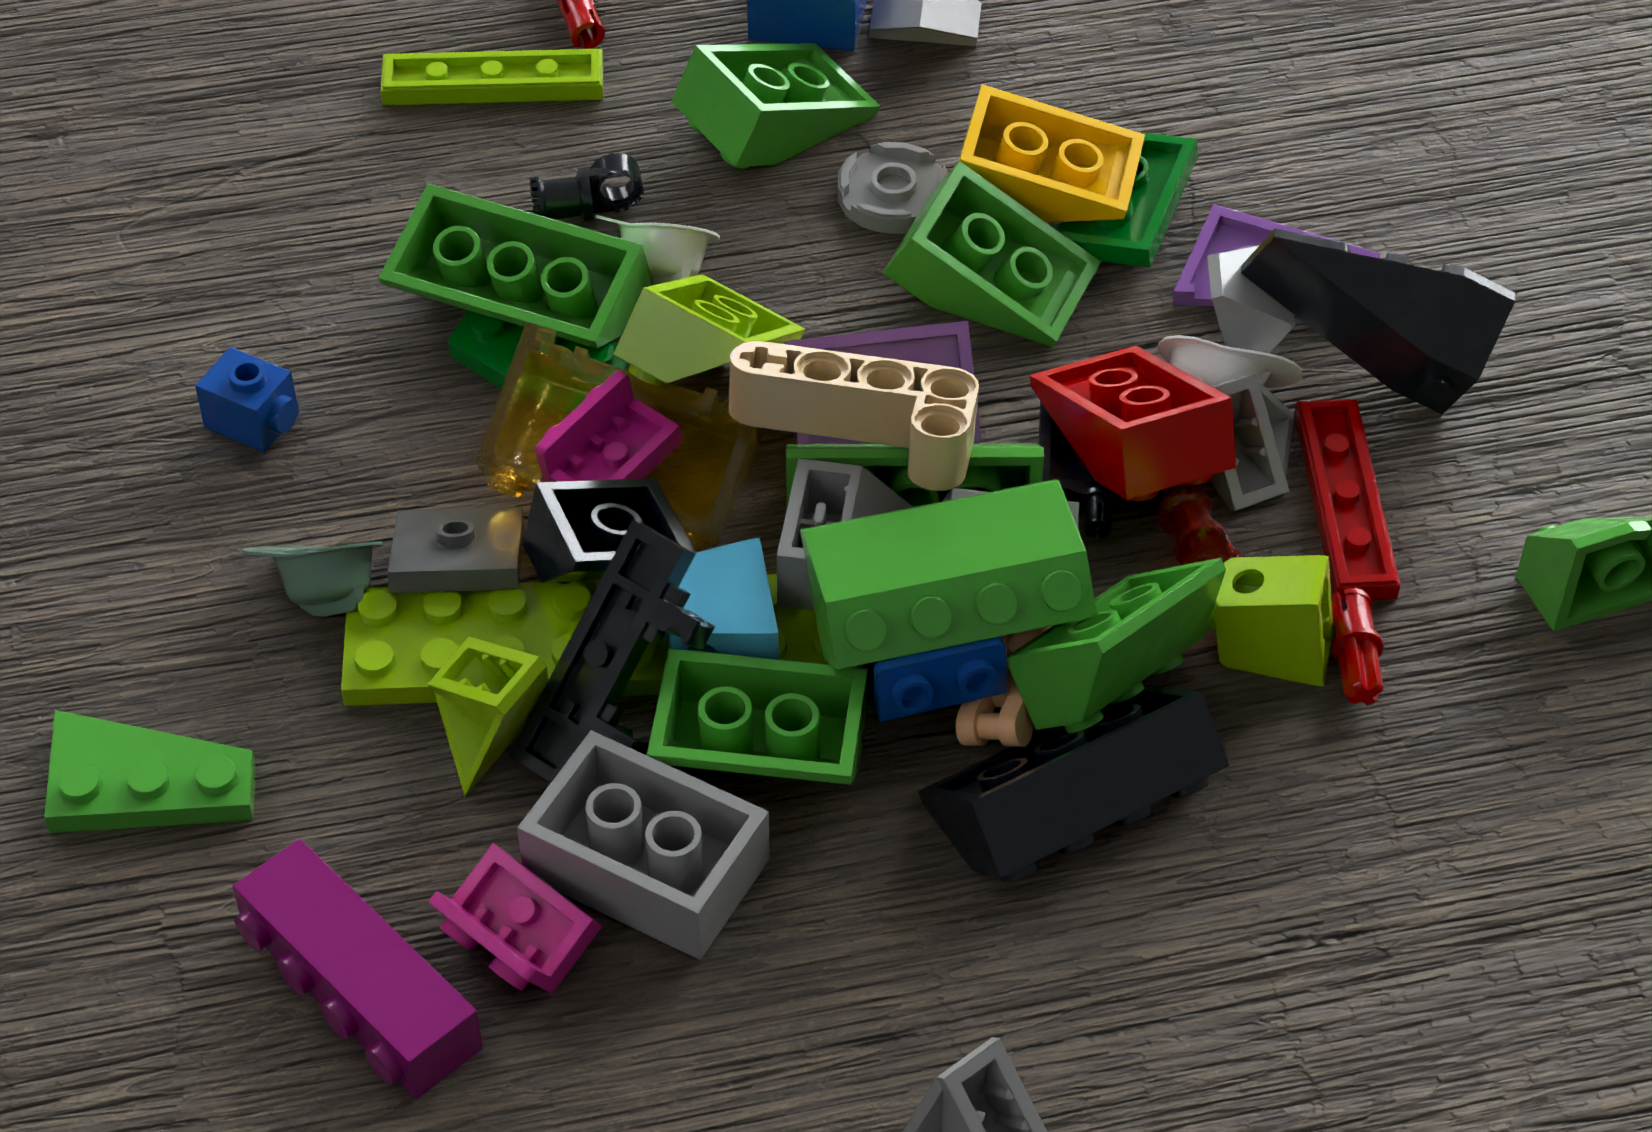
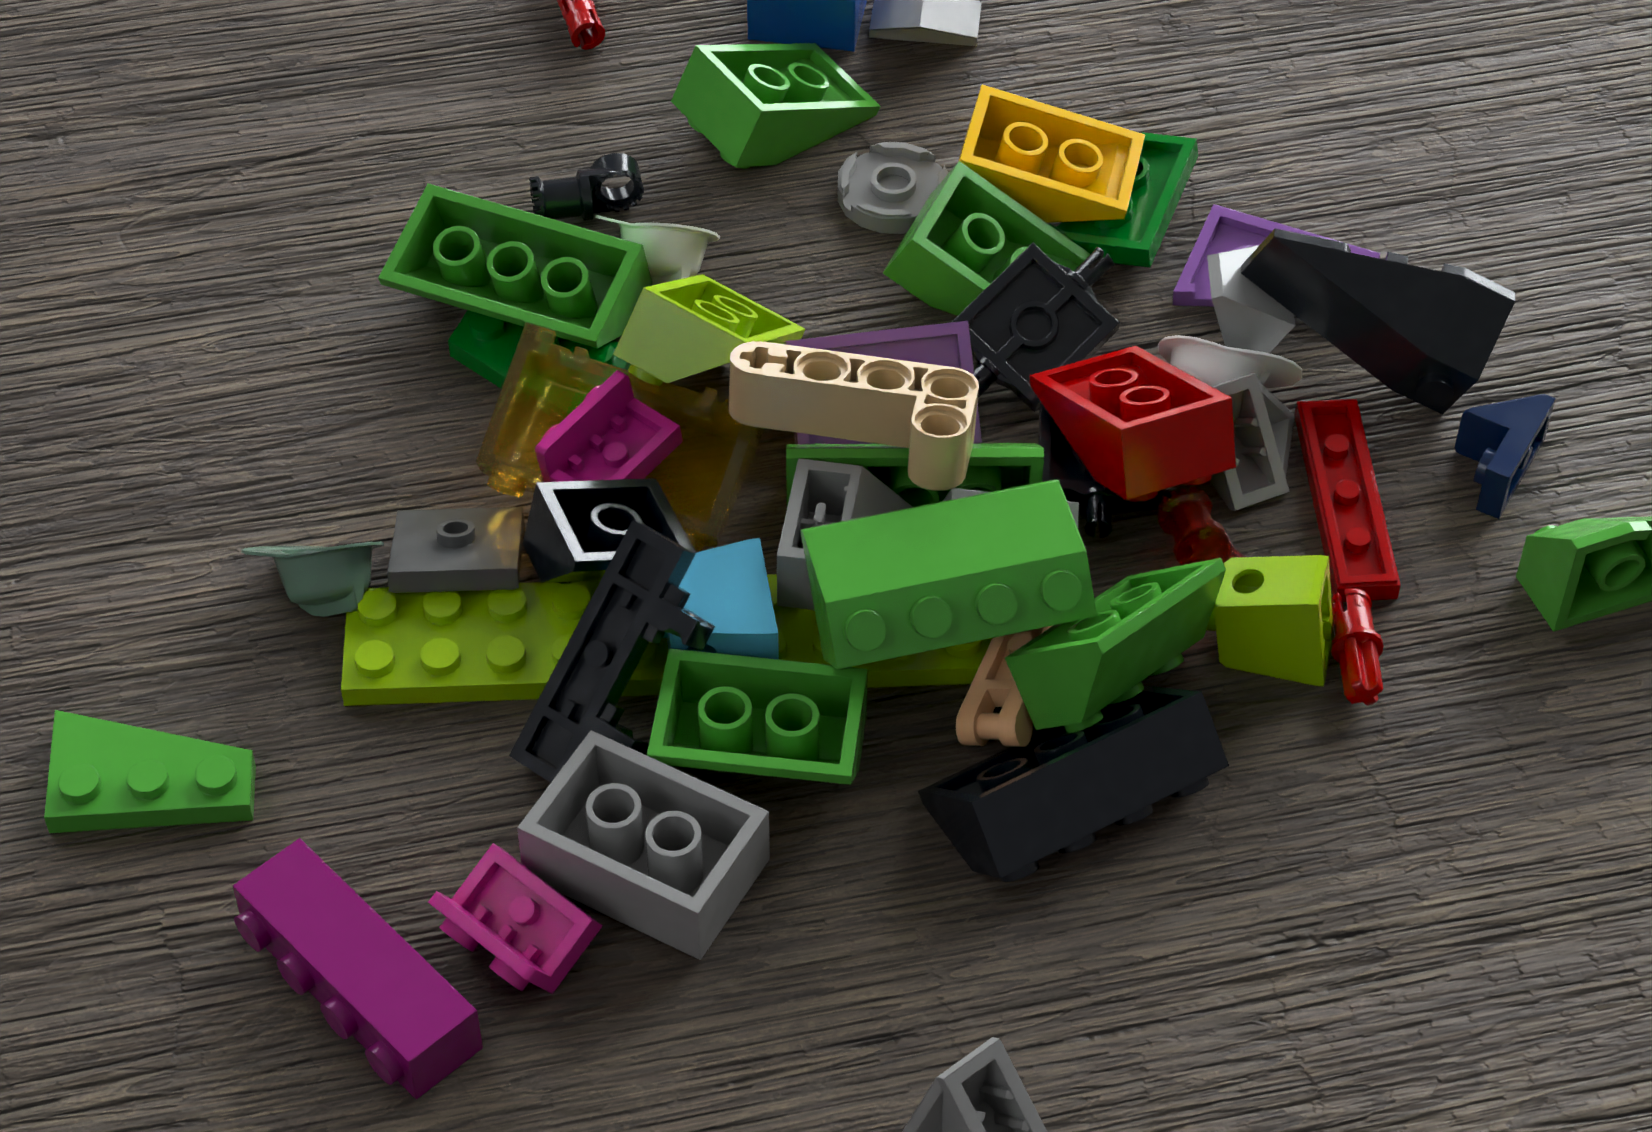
blue brick [195,346,299,453] -> none
lime tile [380,49,603,106] -> none
lime slope [427,636,548,797] -> none
blue bracket [856,636,1007,722] -> none
none -> black plate [952,243,1120,412]
none -> dark blue slope [1454,394,1556,519]

